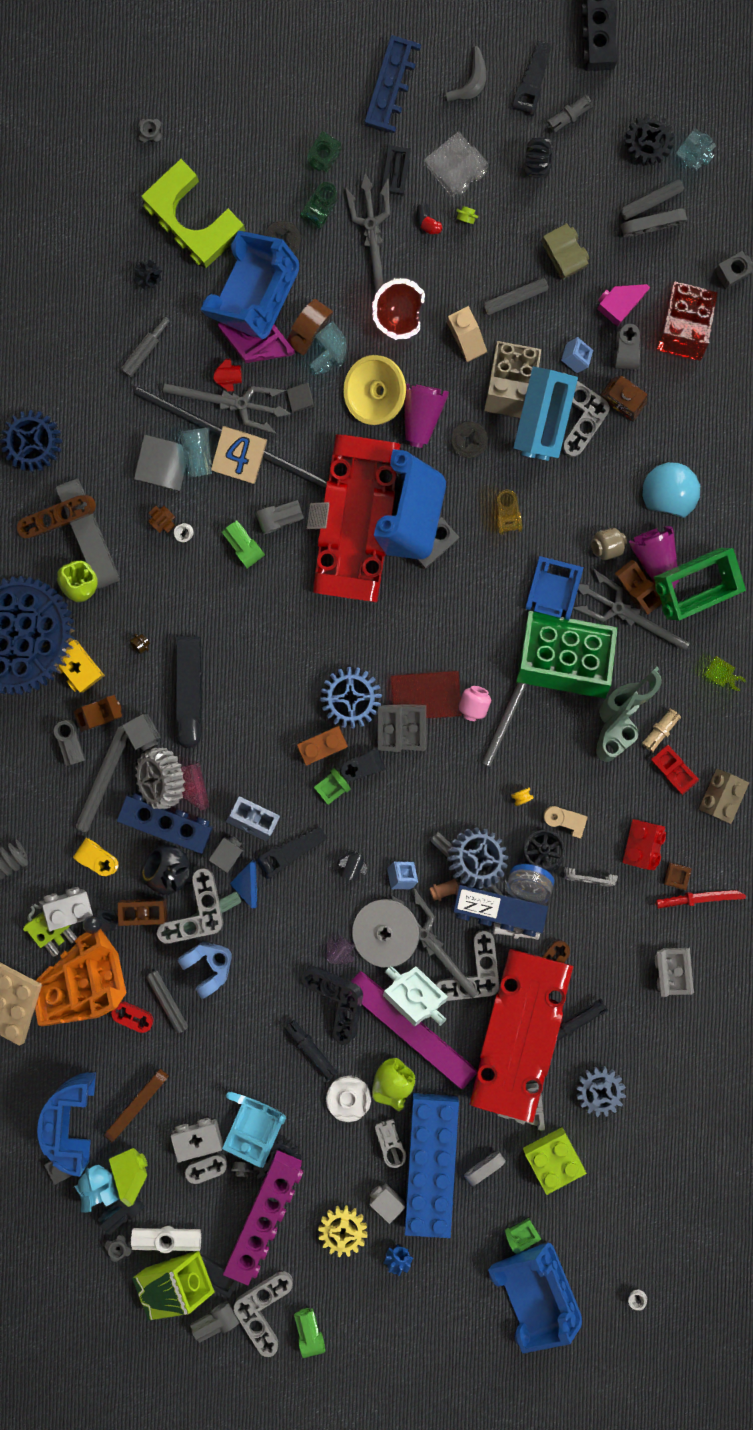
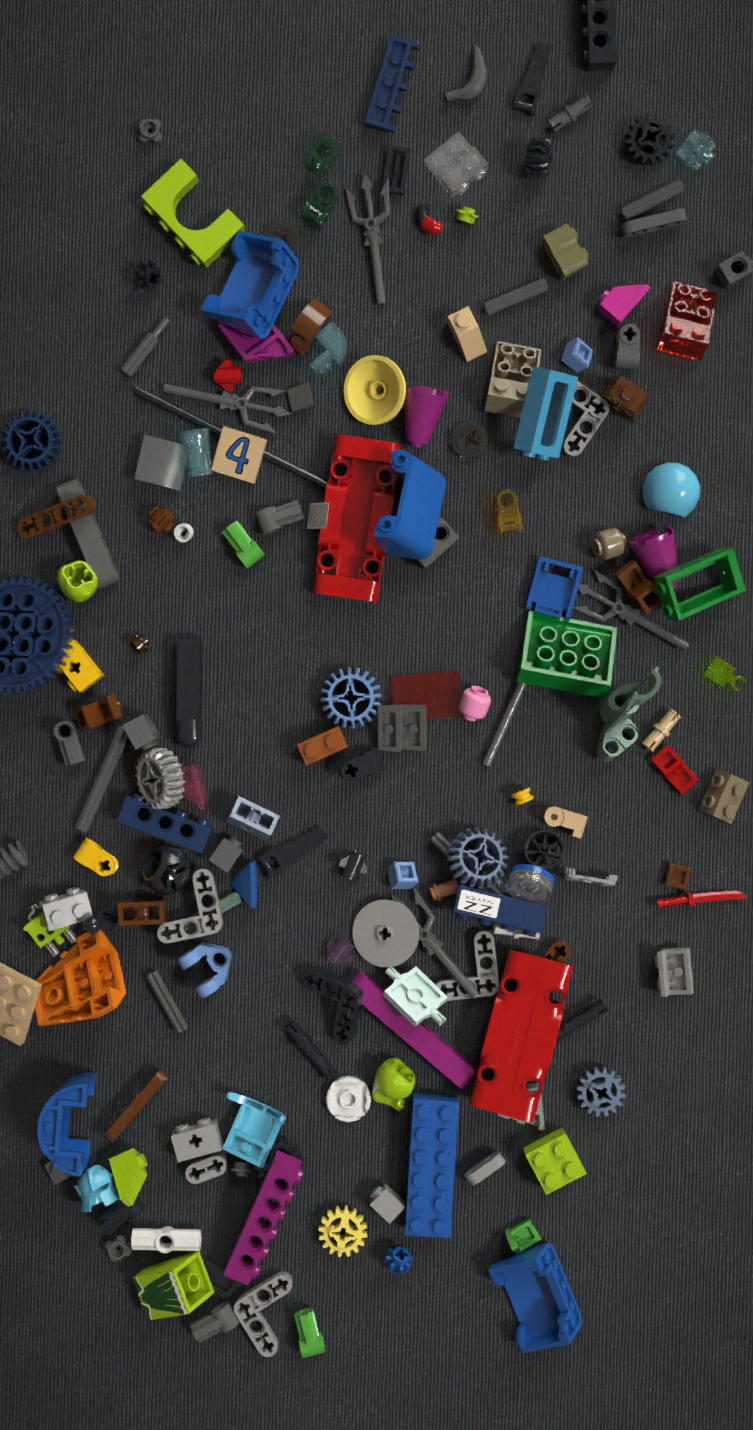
red beam [111,1001,154,1033] -> none
bright green tile [314,768,351,805] -> none
clear red cylinder [371,279,425,339] -> none
light grey piece [375,1119,406,1168] -> none
red bracket [623,819,666,870] -> none
white hinge [628,1290,647,1310] -> none

